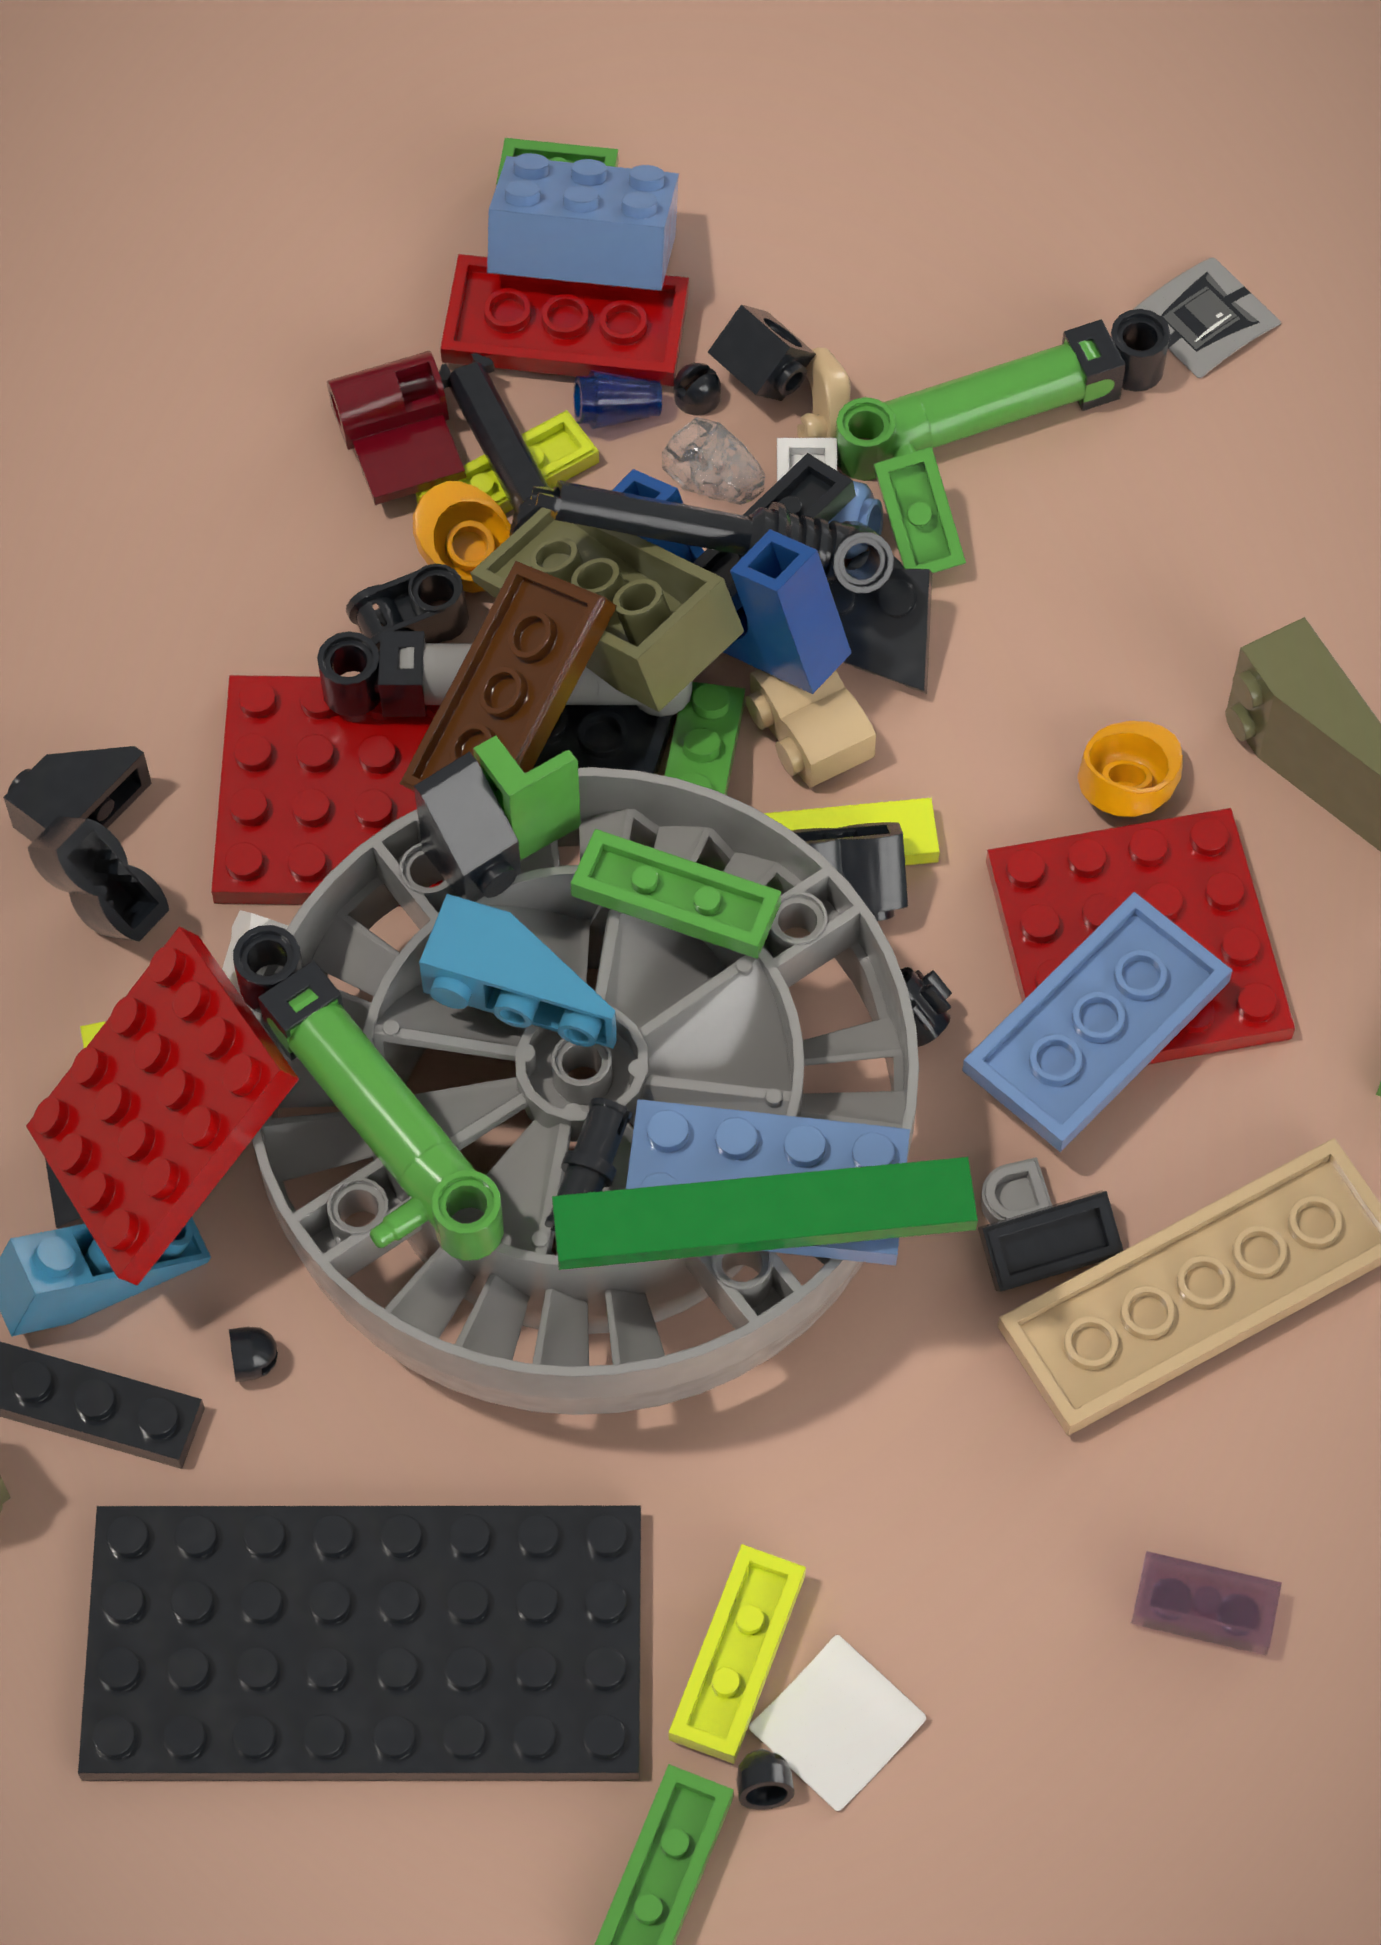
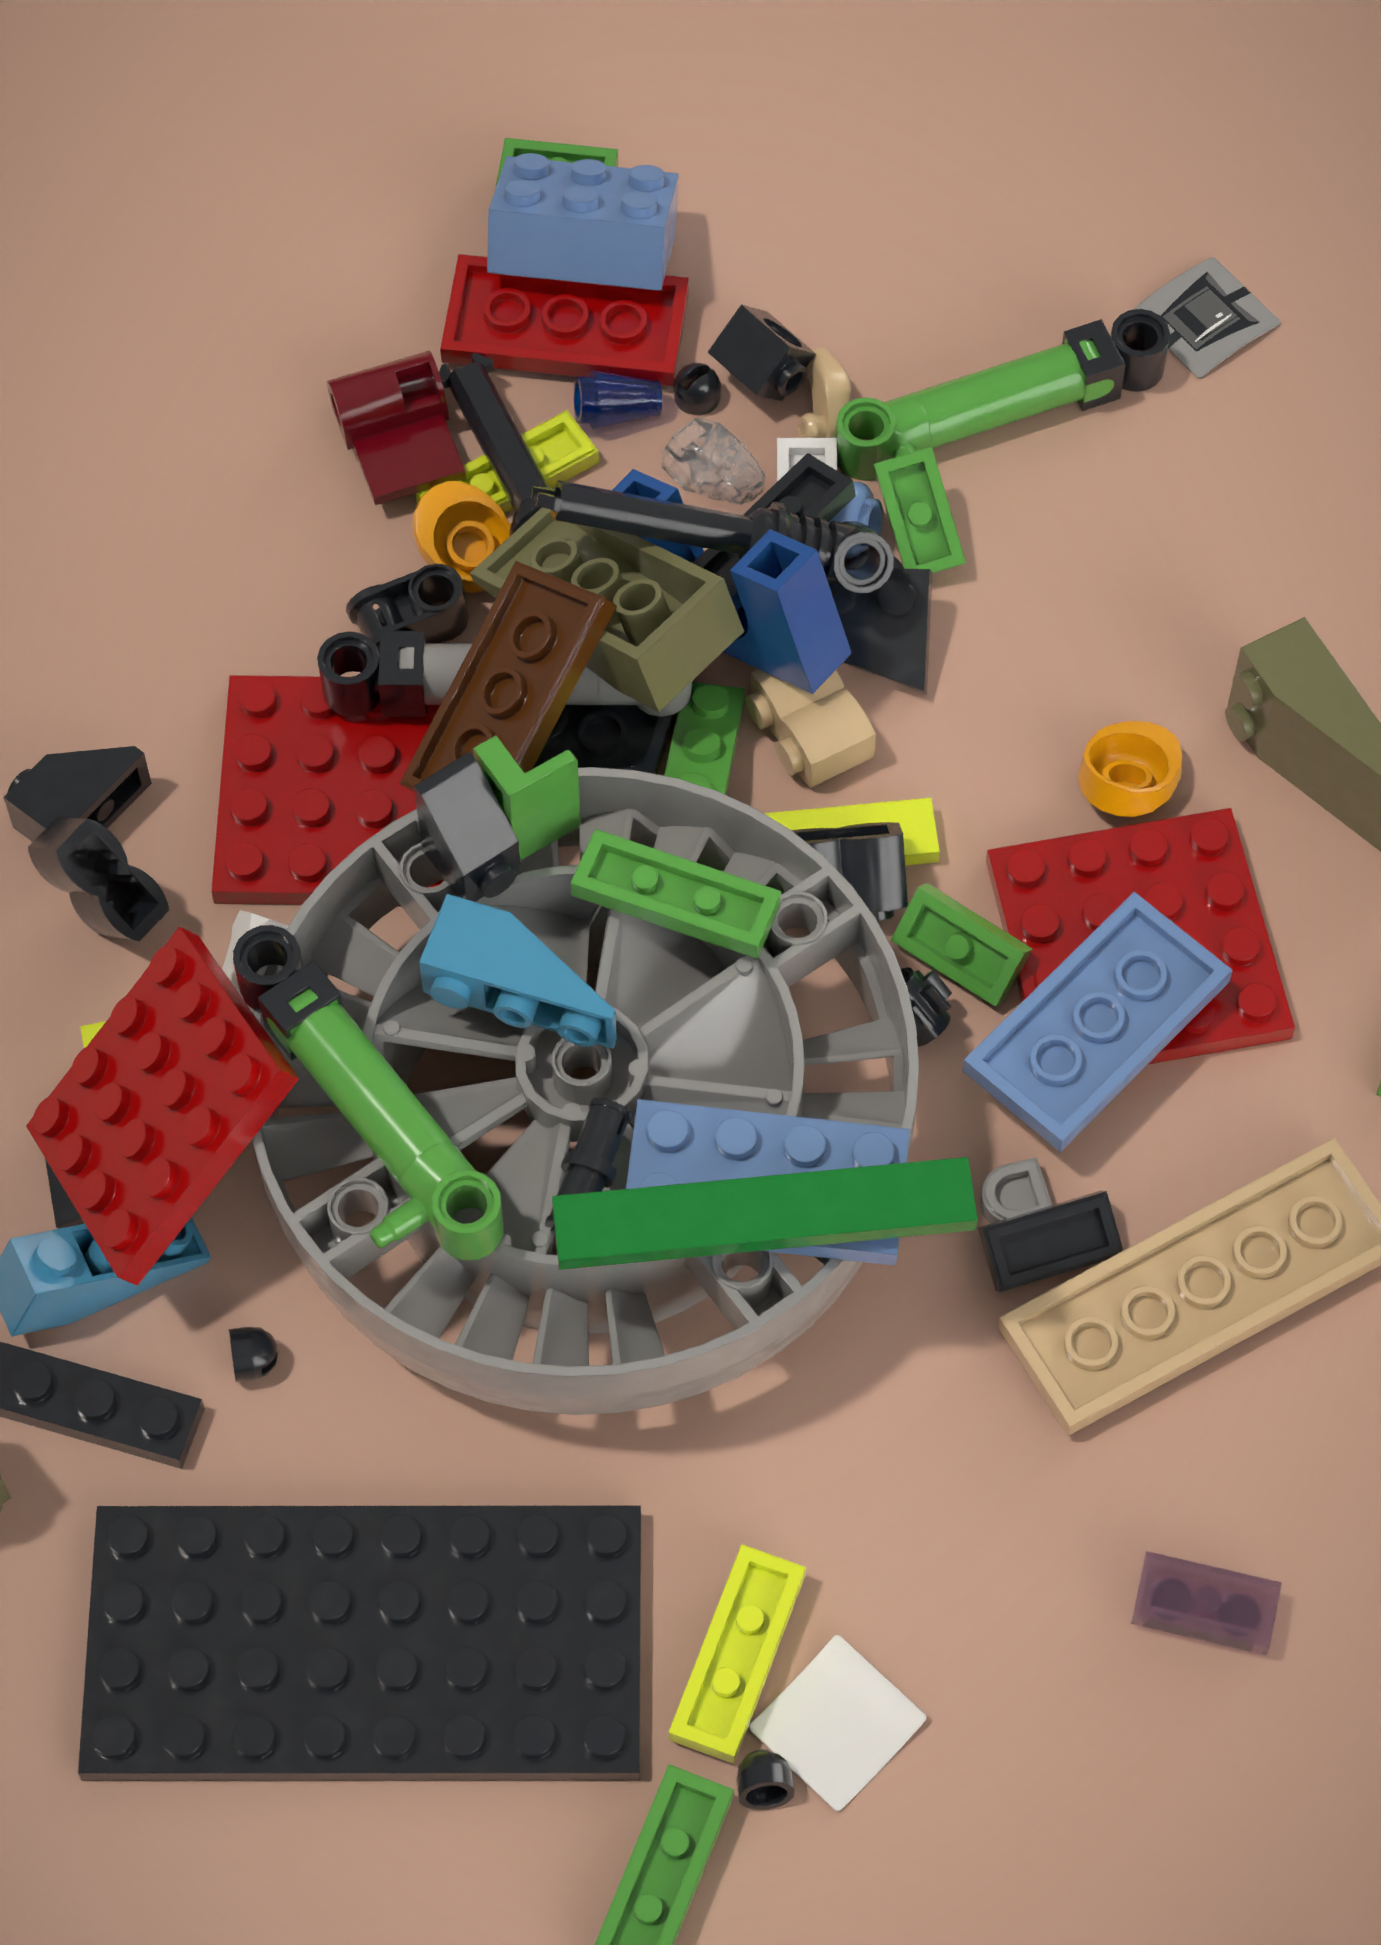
none -> bright green plate [891,883,1033,1007]

